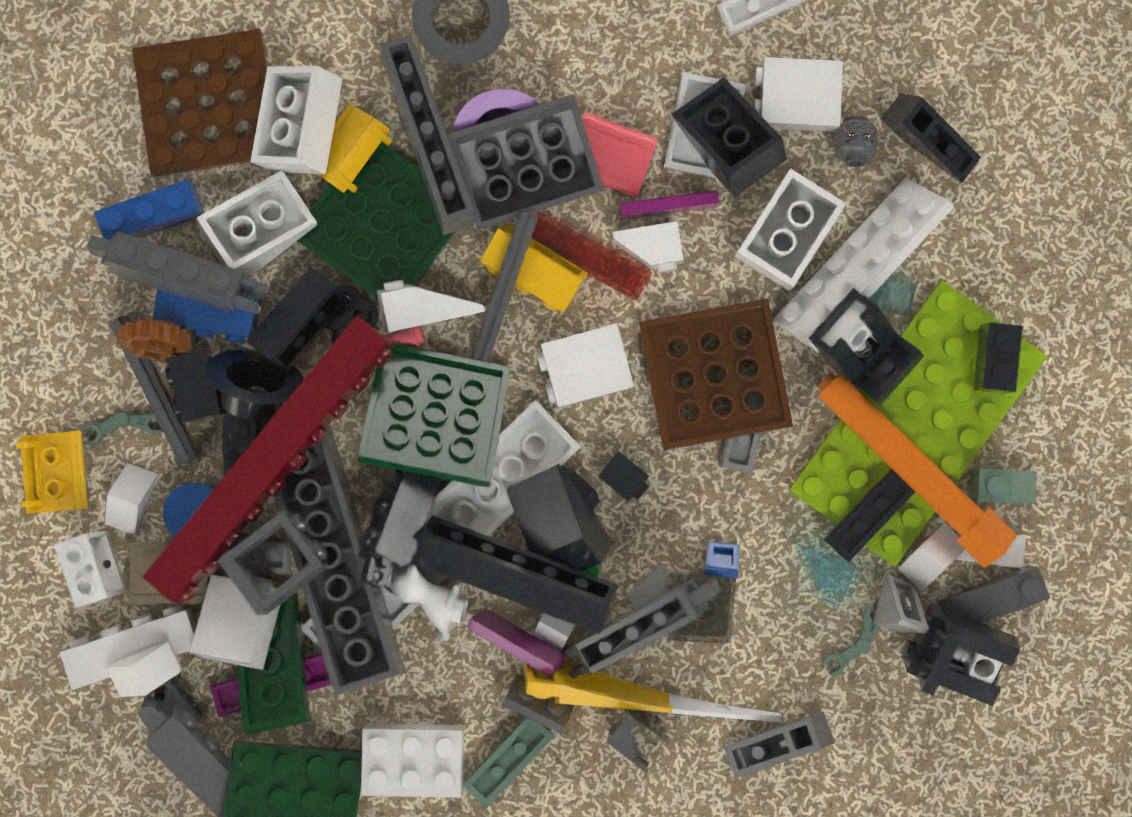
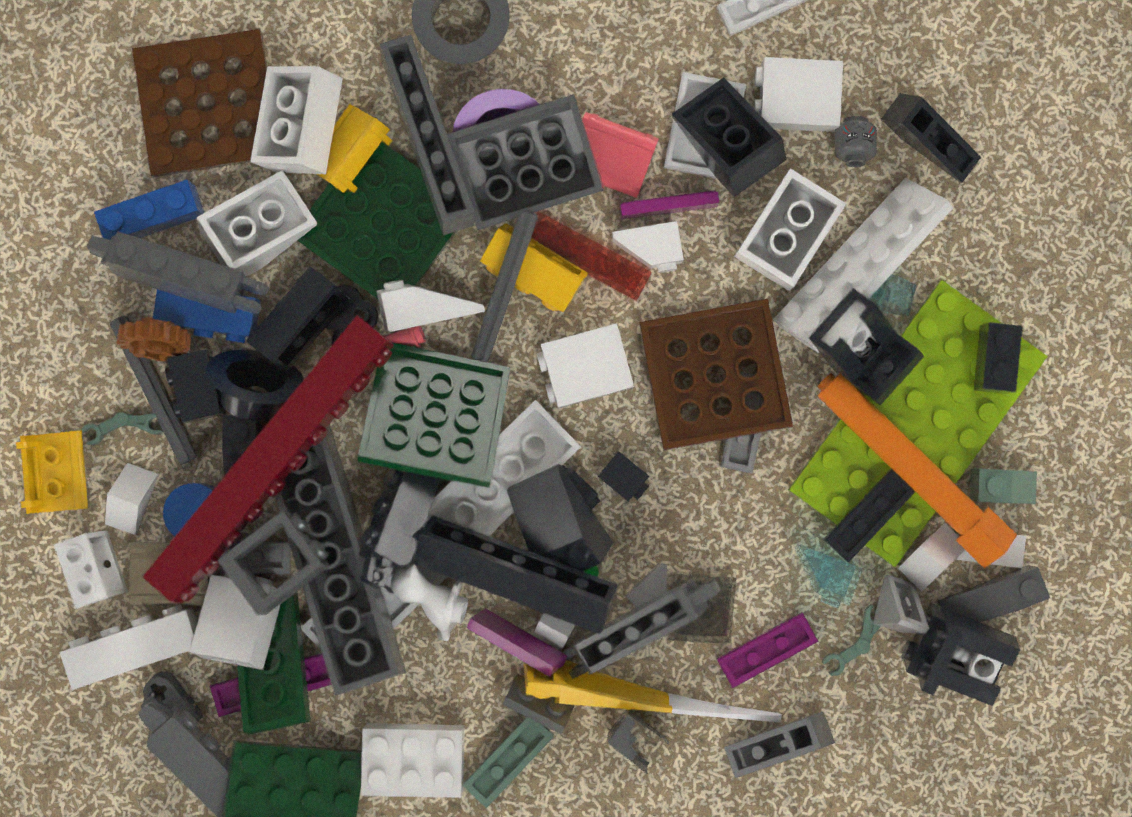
white slope [106,640,183,697] -> none
tile [705,541,740,578] -> none
none -> magenta tile [716,612,819,688]

